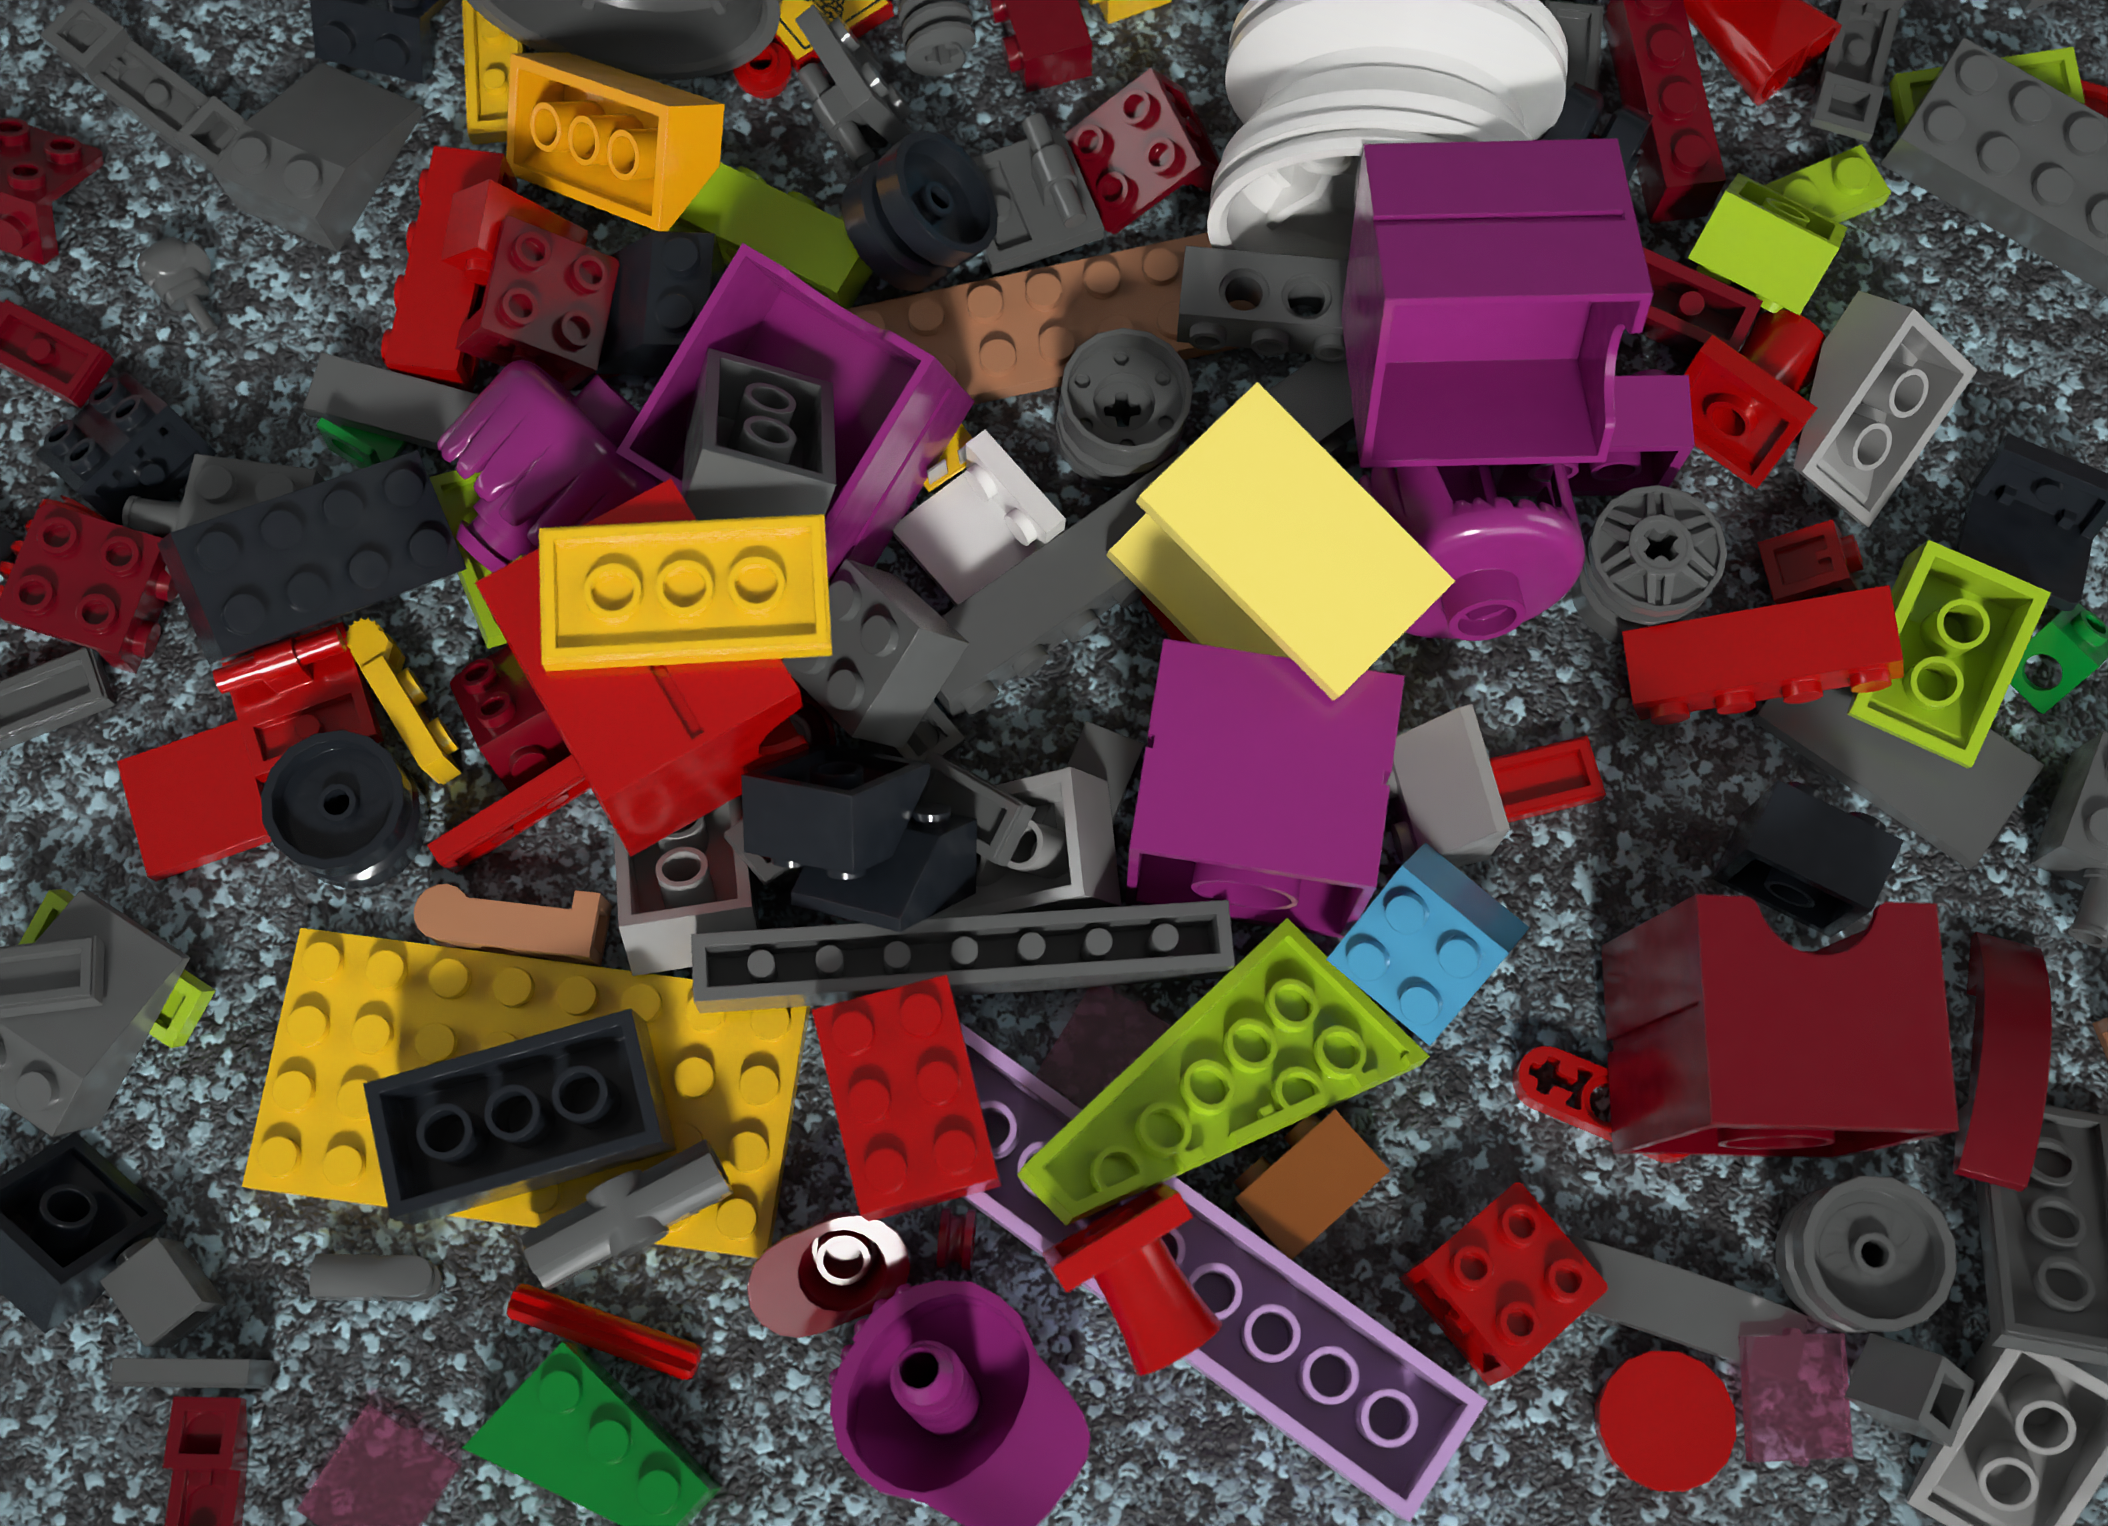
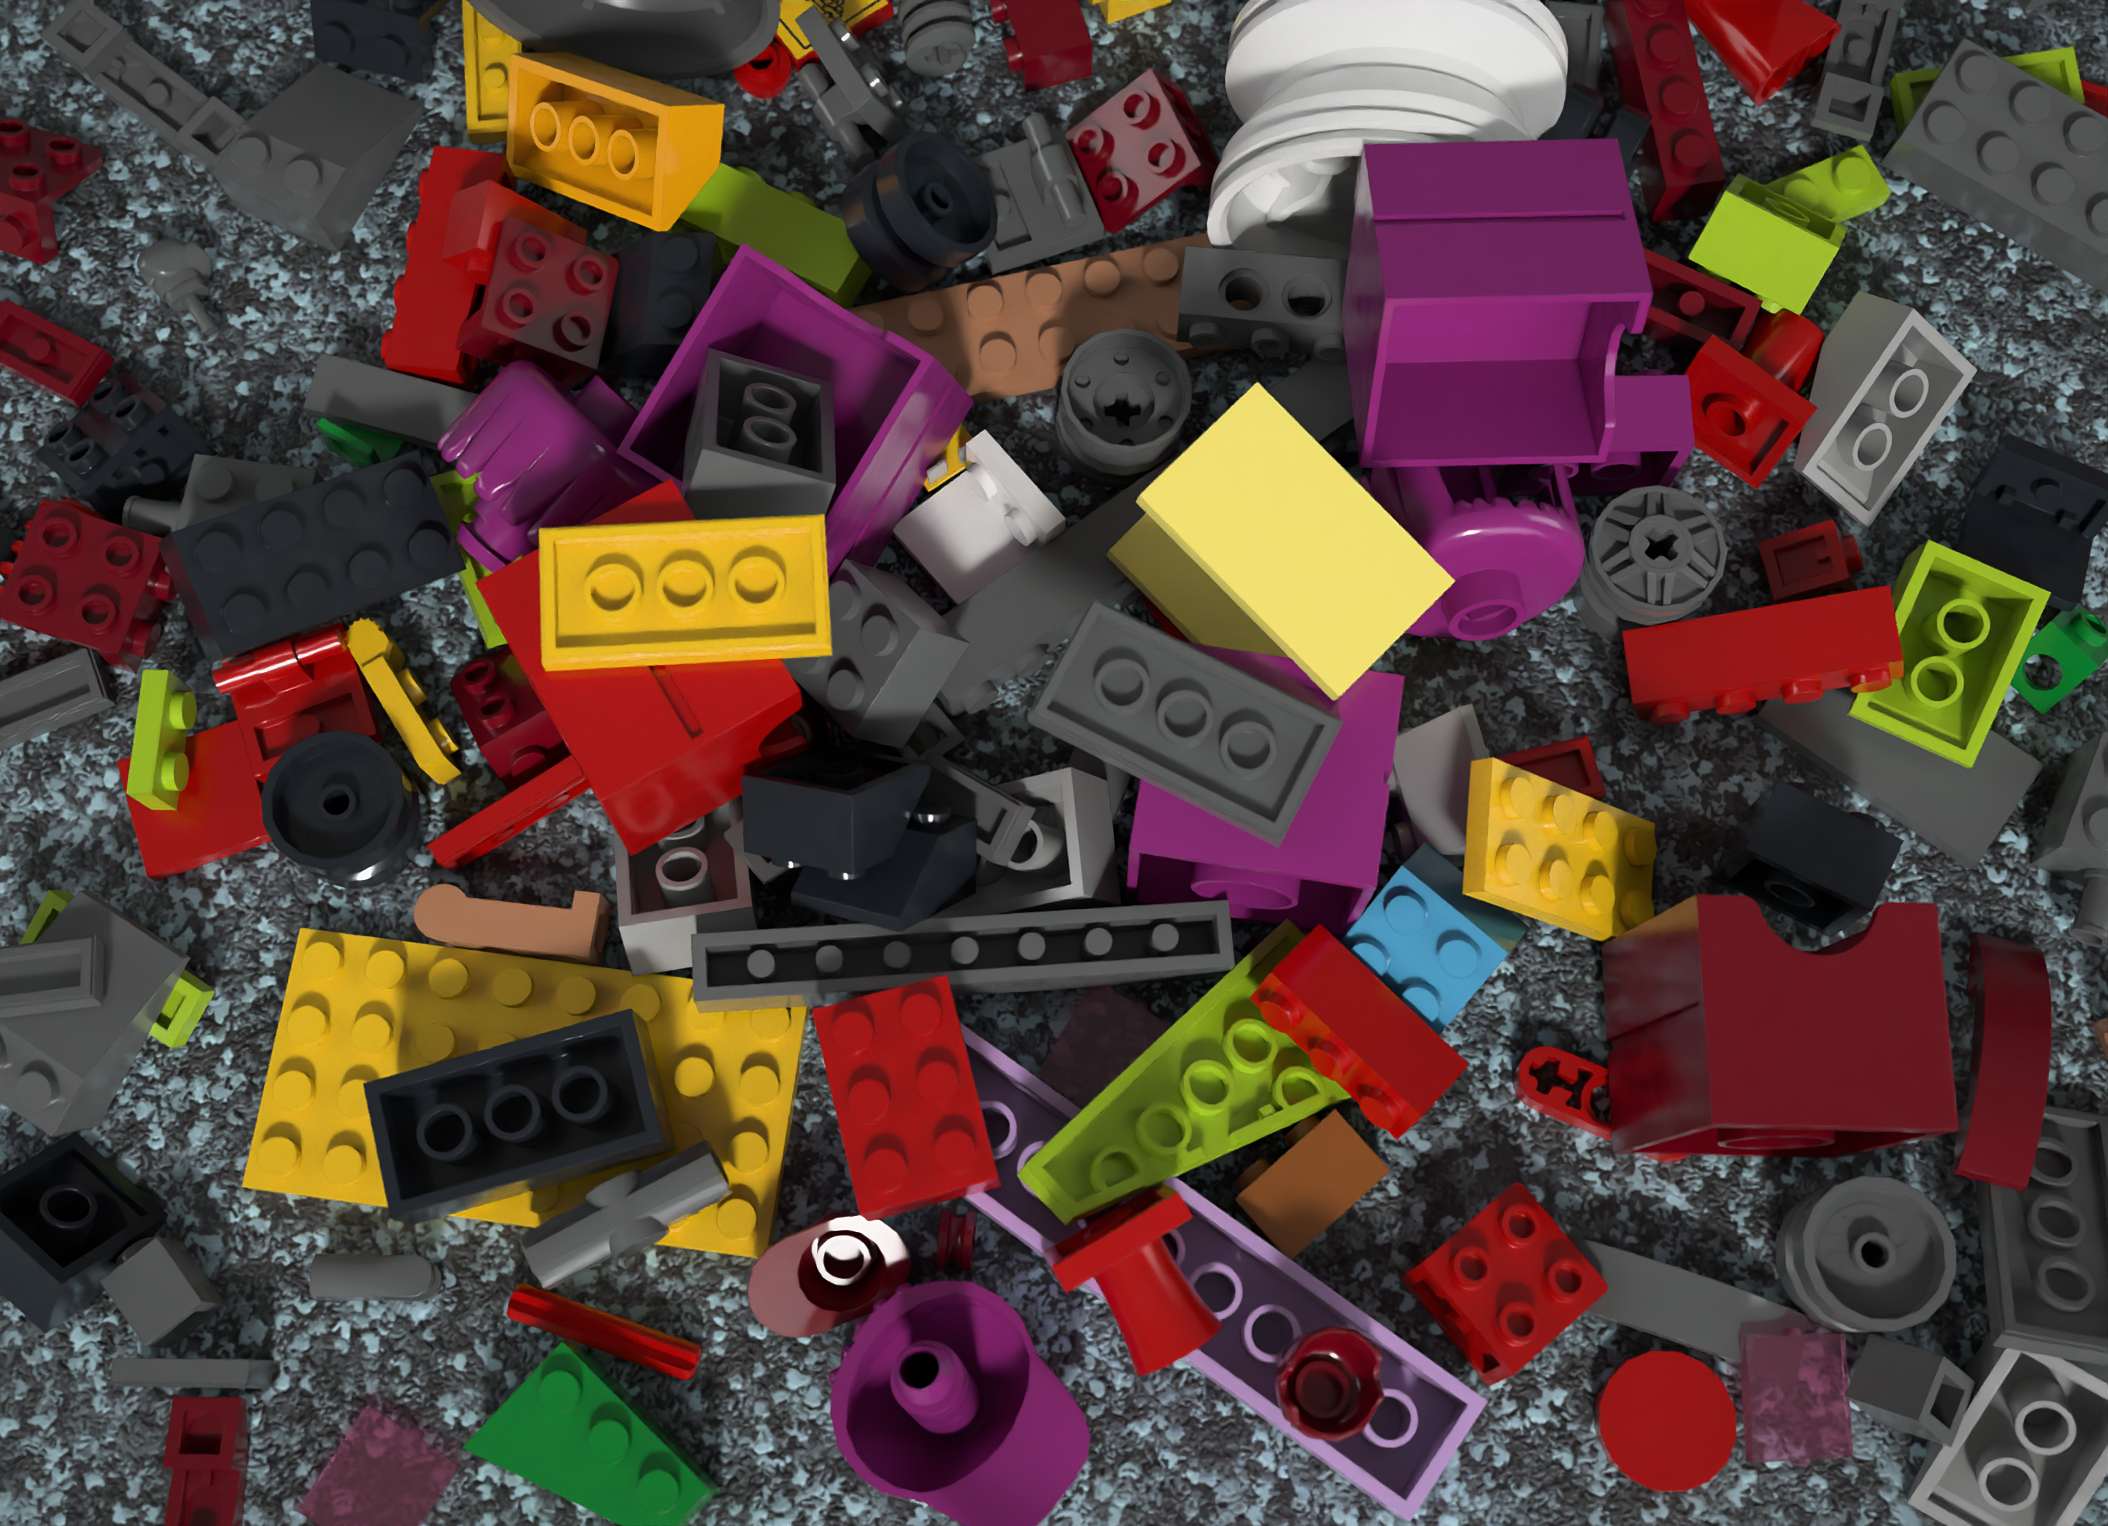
none -> lime plate [126,669,197,810]
none -> dark grey tile [1027,597,1344,848]
none -> red brick [1249,923,1470,1140]
none -> dark red hair [1274,1325,1385,1442]
none -> yellow plate [1462,757,1657,943]

